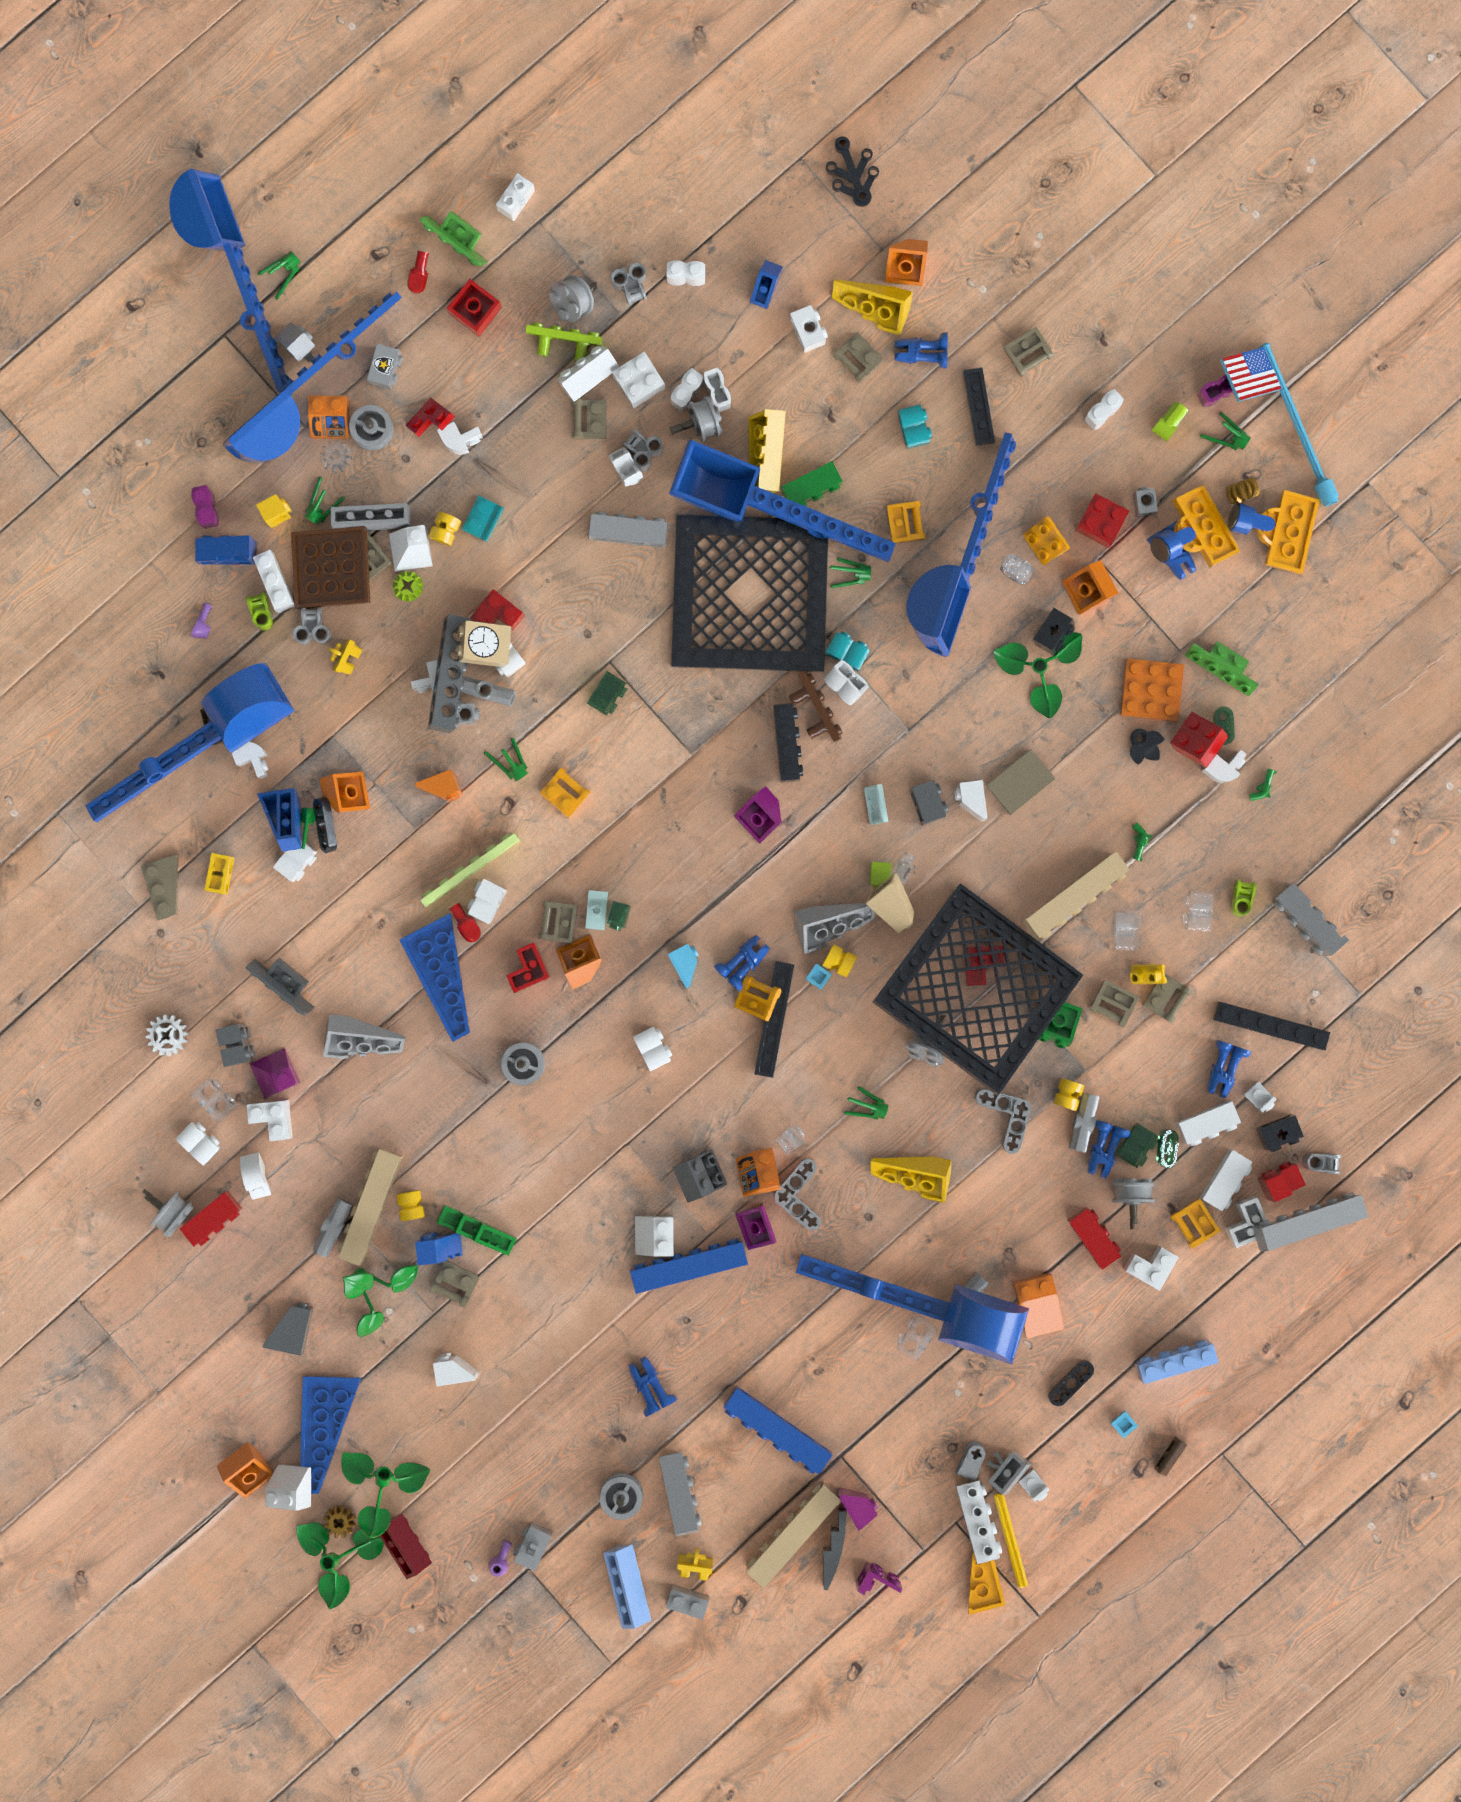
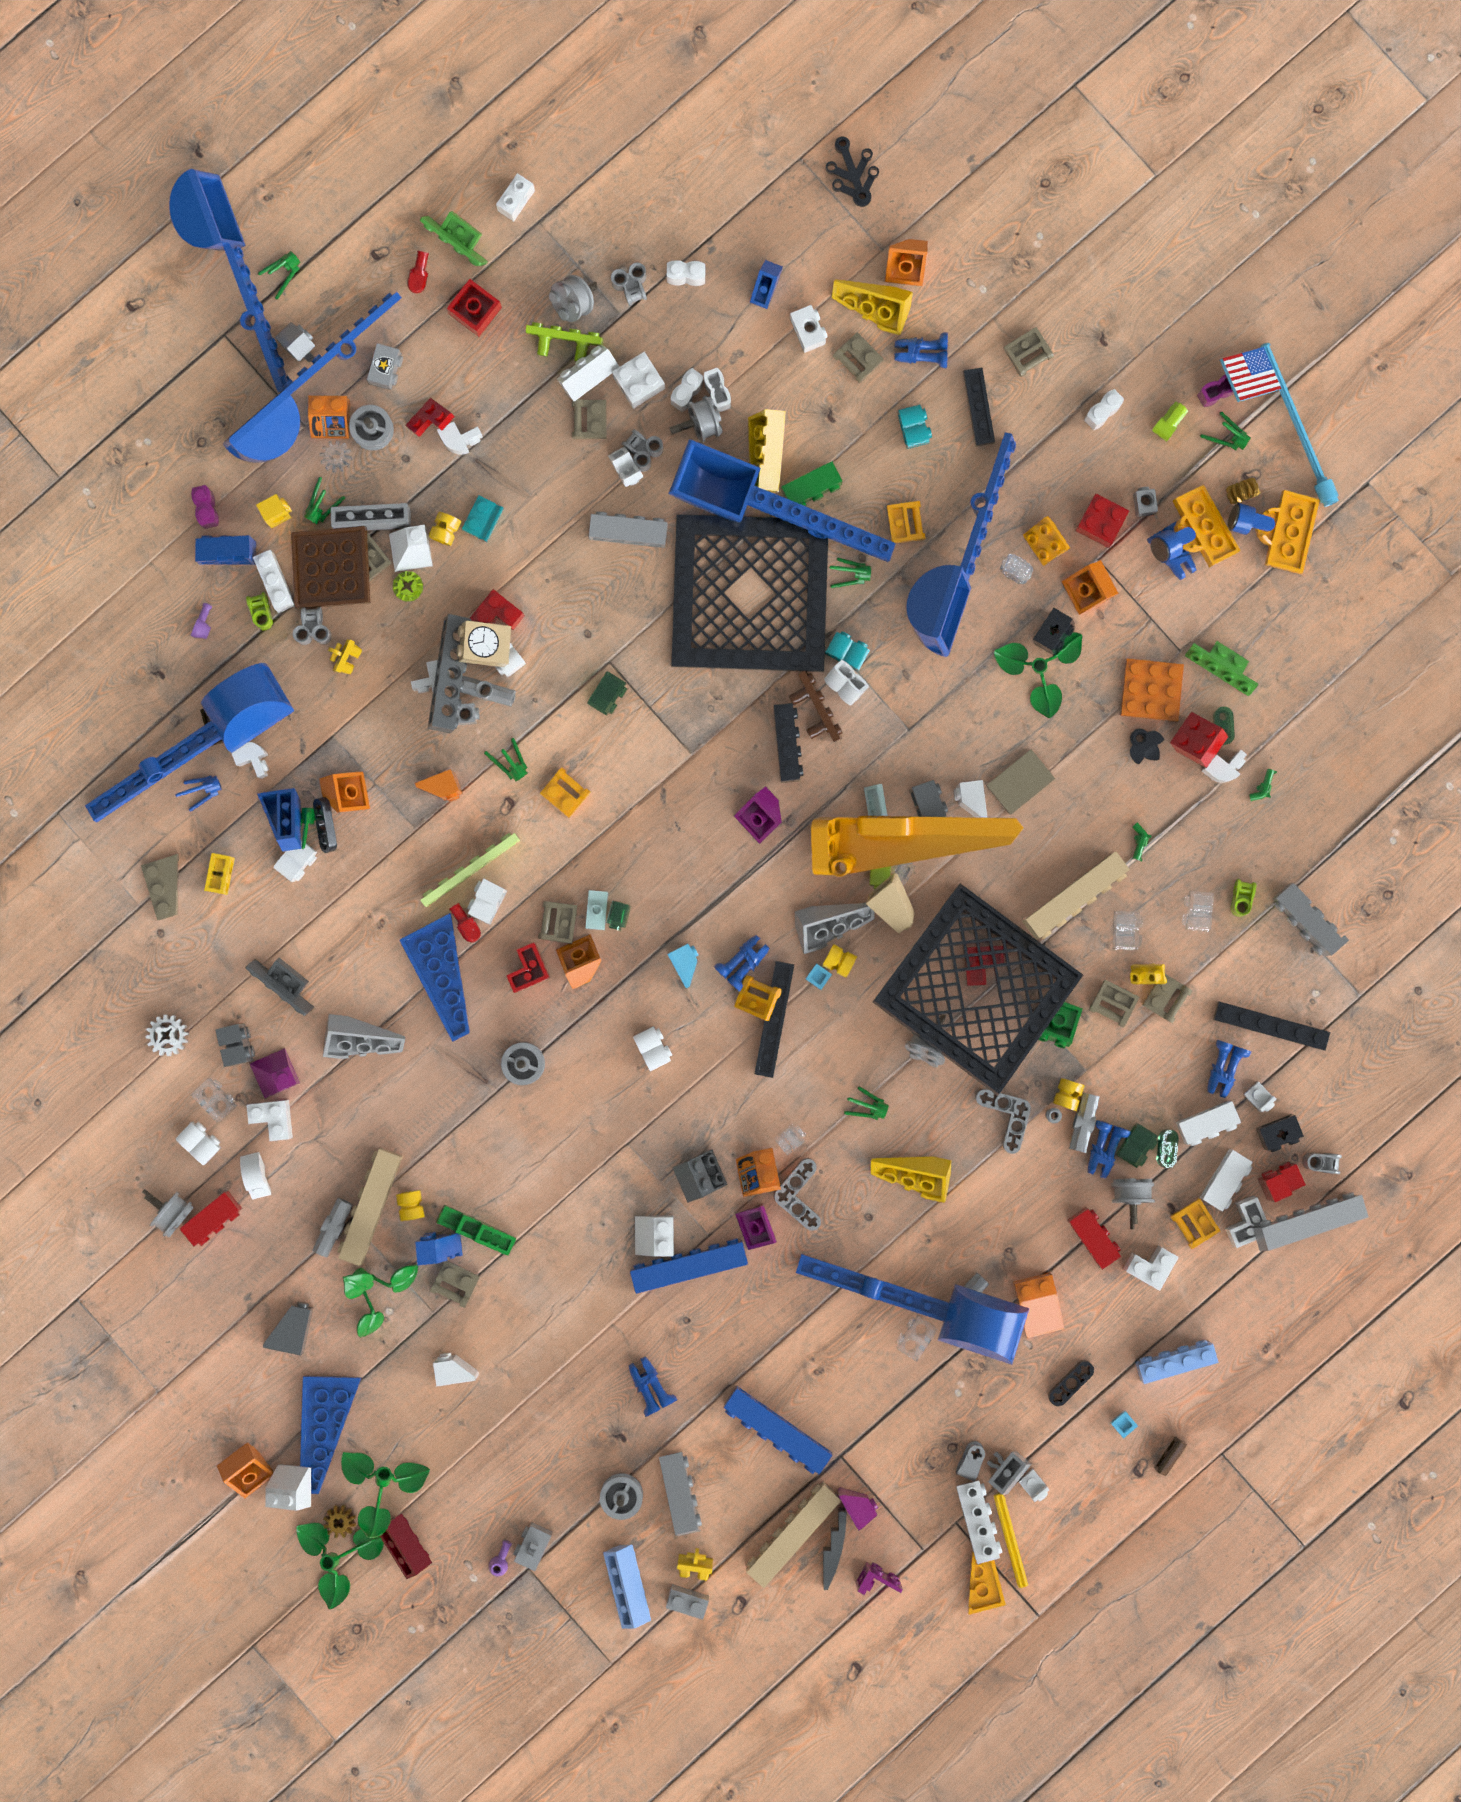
none -> blue plant [175,775,222,812]
none -> light orange panel [811,816,1024,877]
none -> light grey pin [1046,1108,1062,1123]

